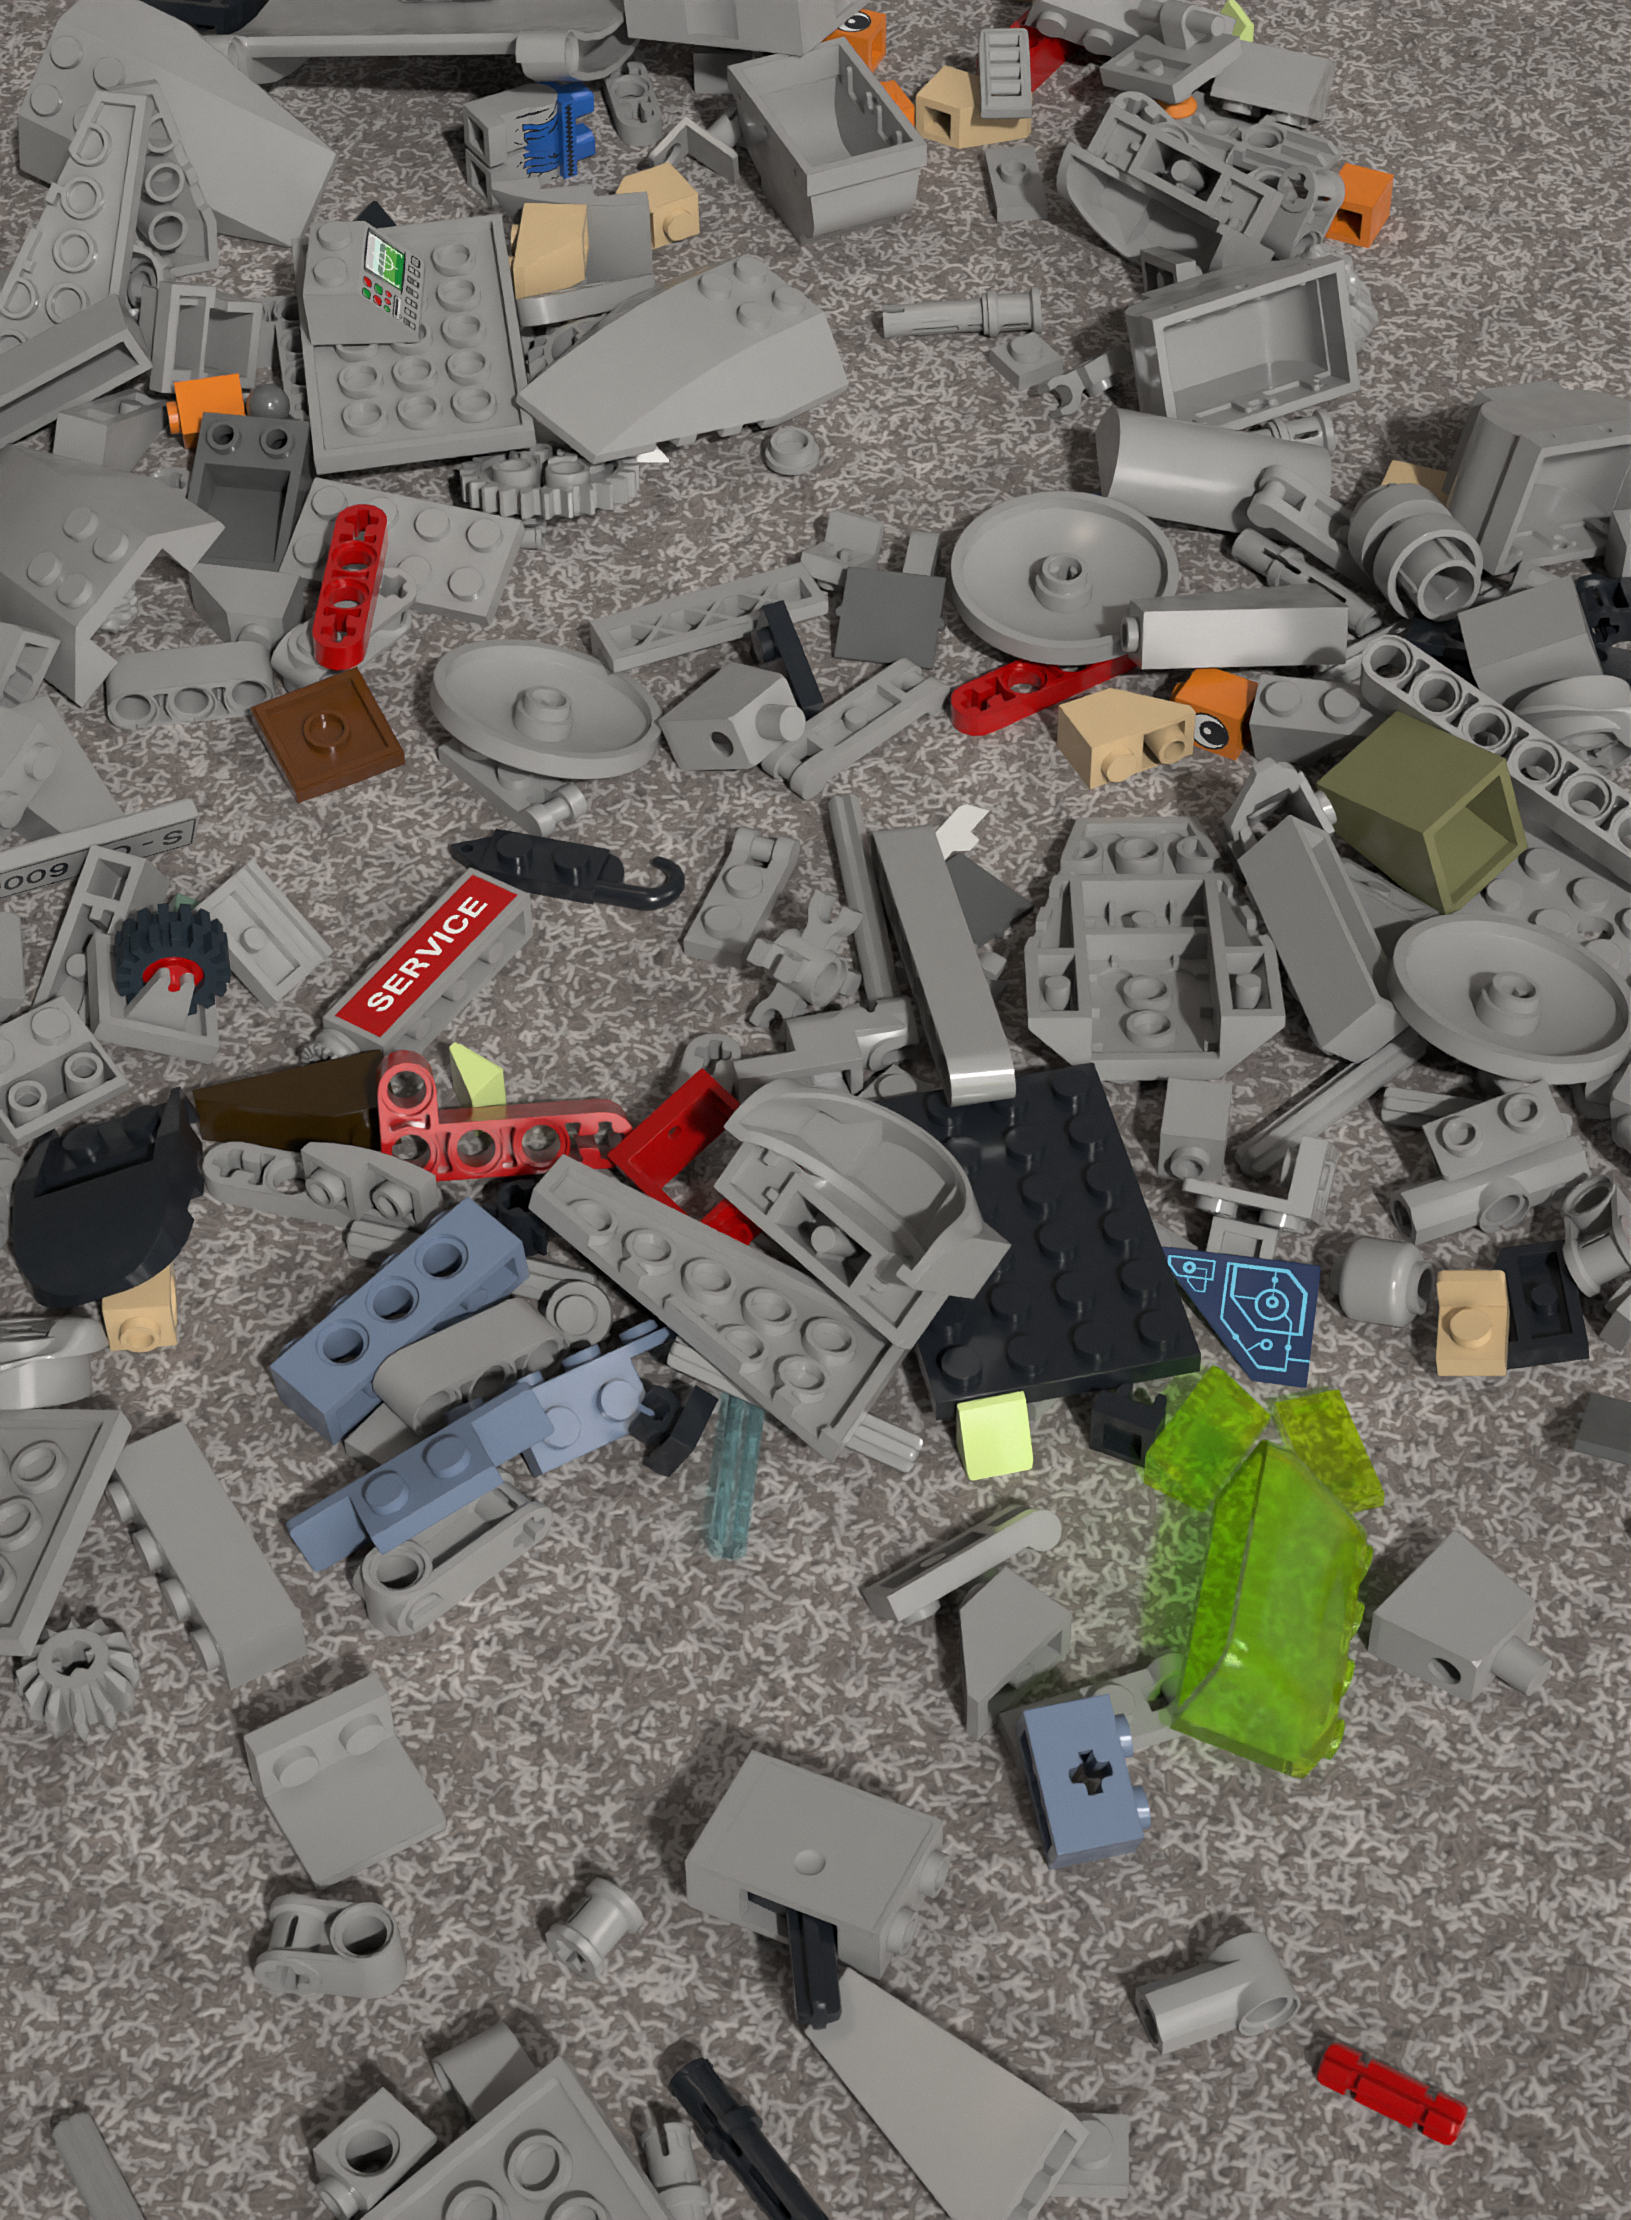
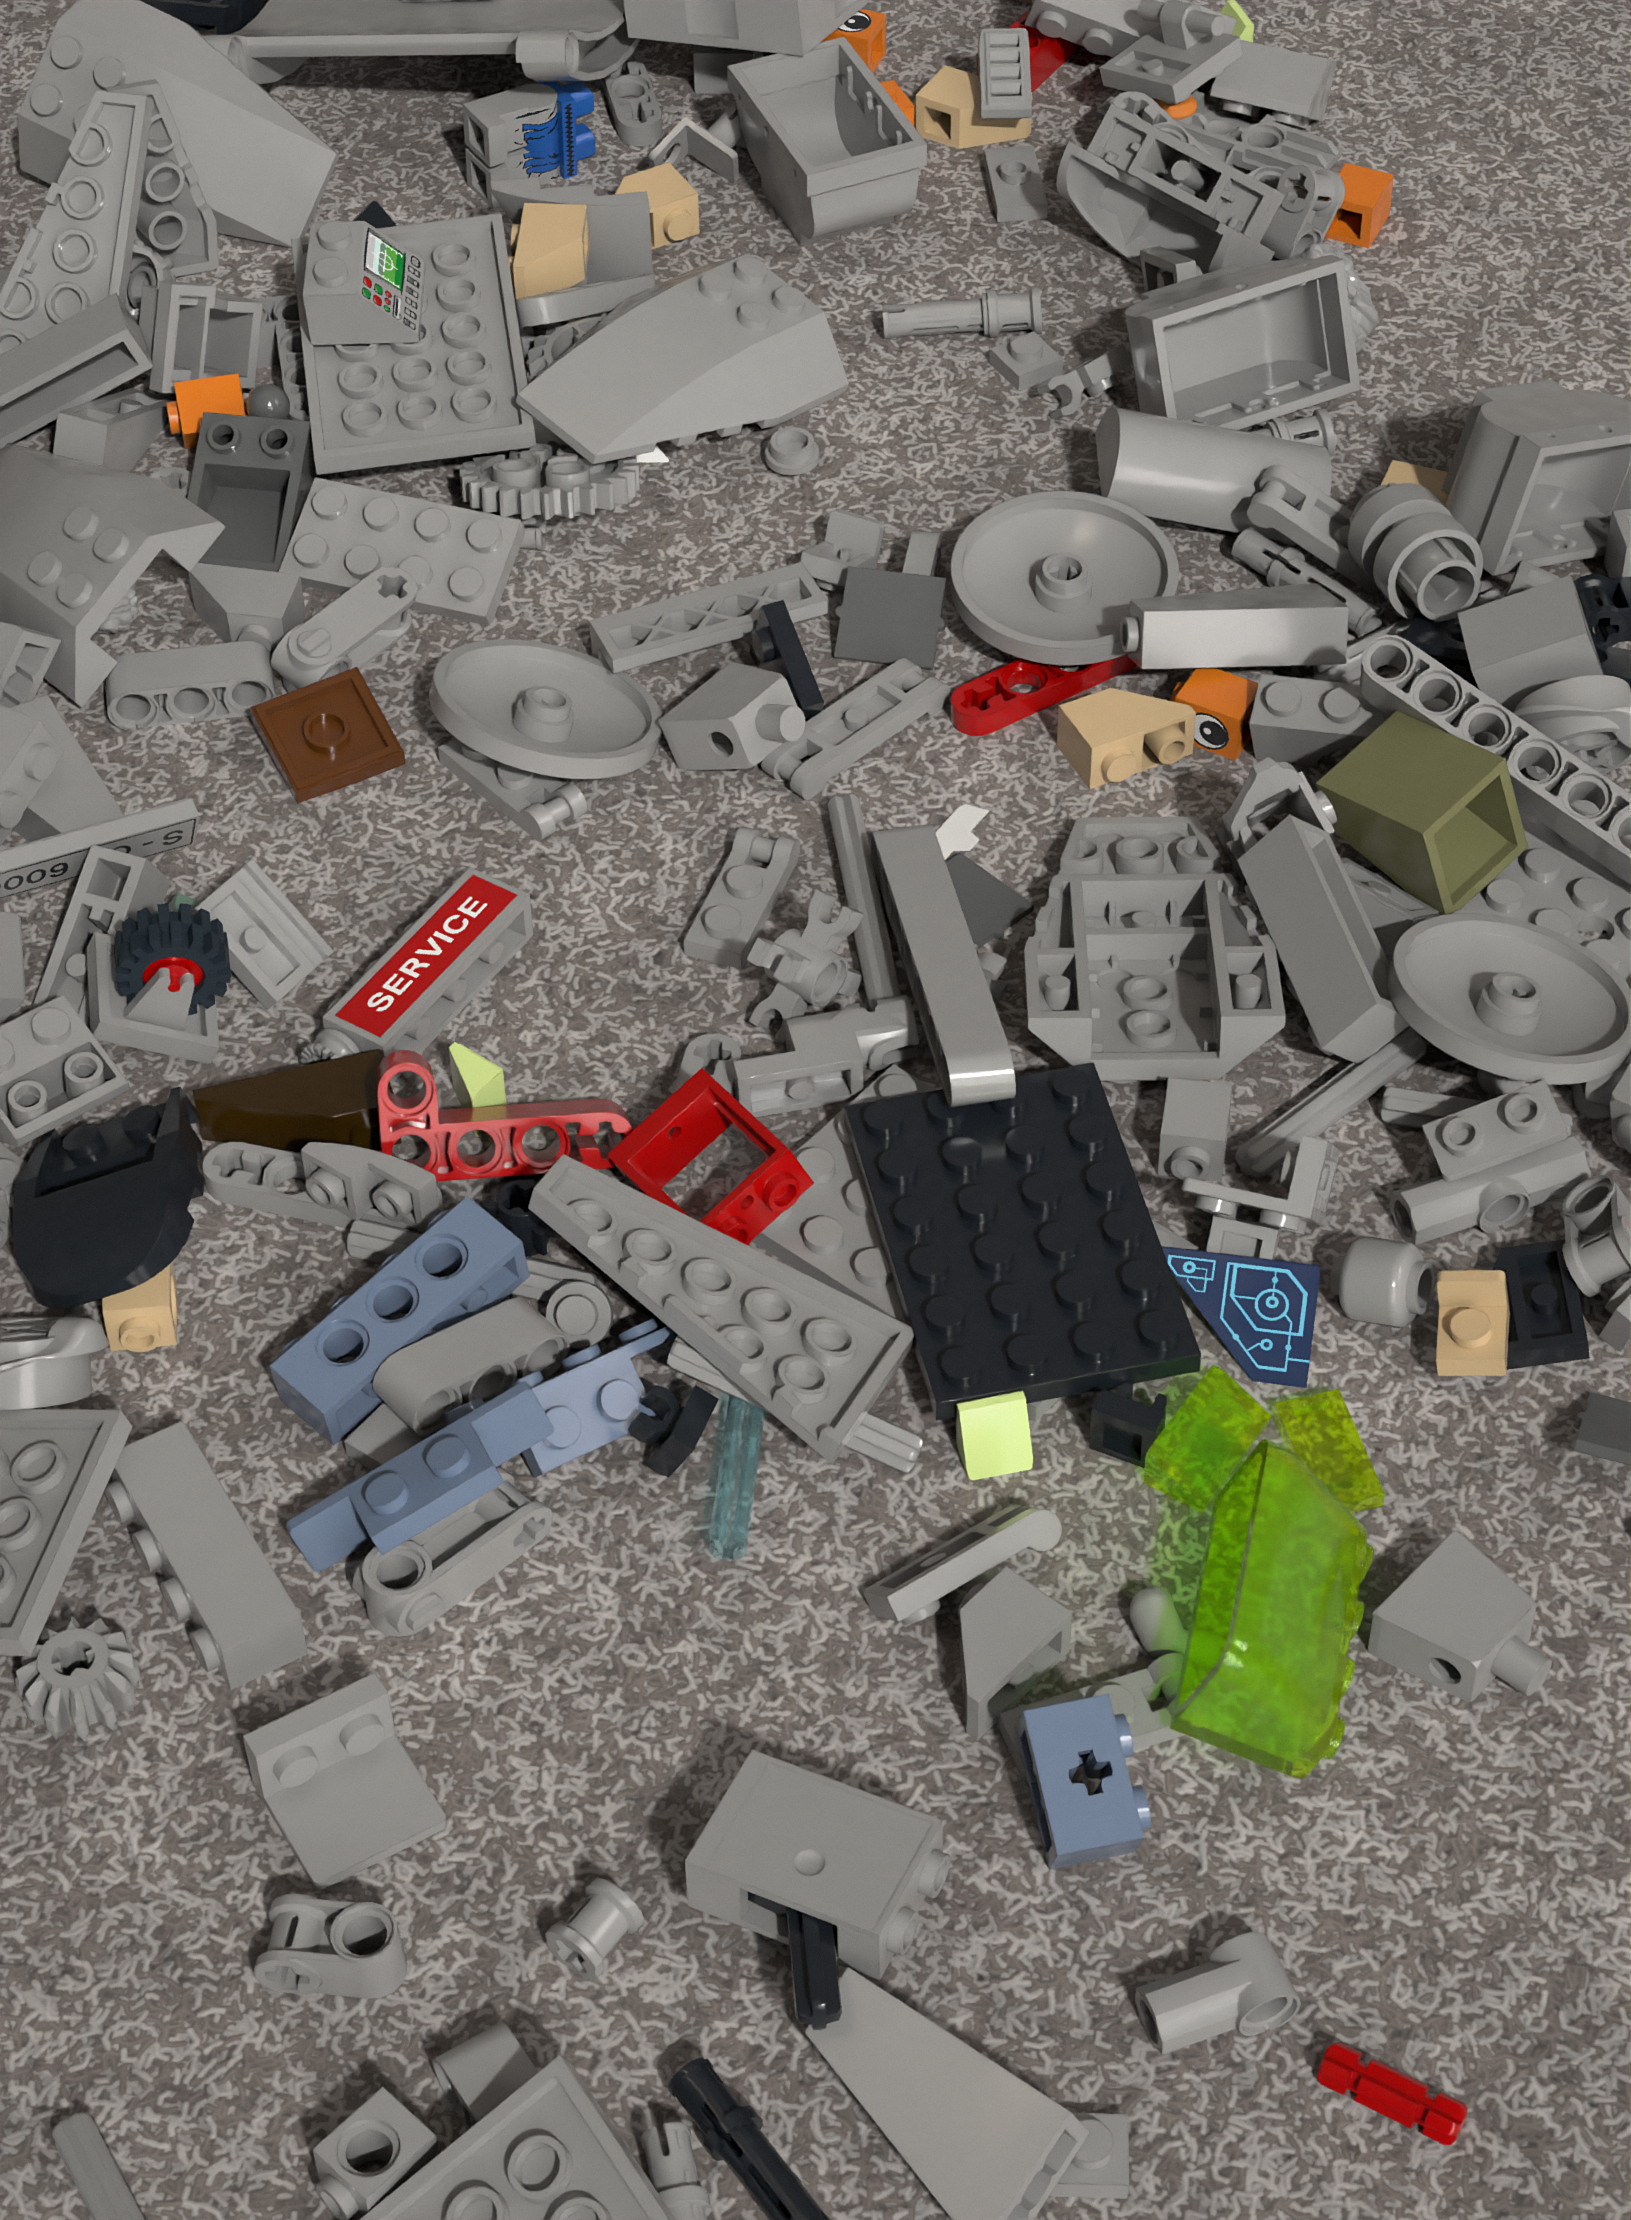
red beam [312,504,389,670] -> none
black plate [451,829,685,911] -> none
light grey piece [713,1078,1012,1350] -> none
none -> arm [1130,1586,1219,1672]

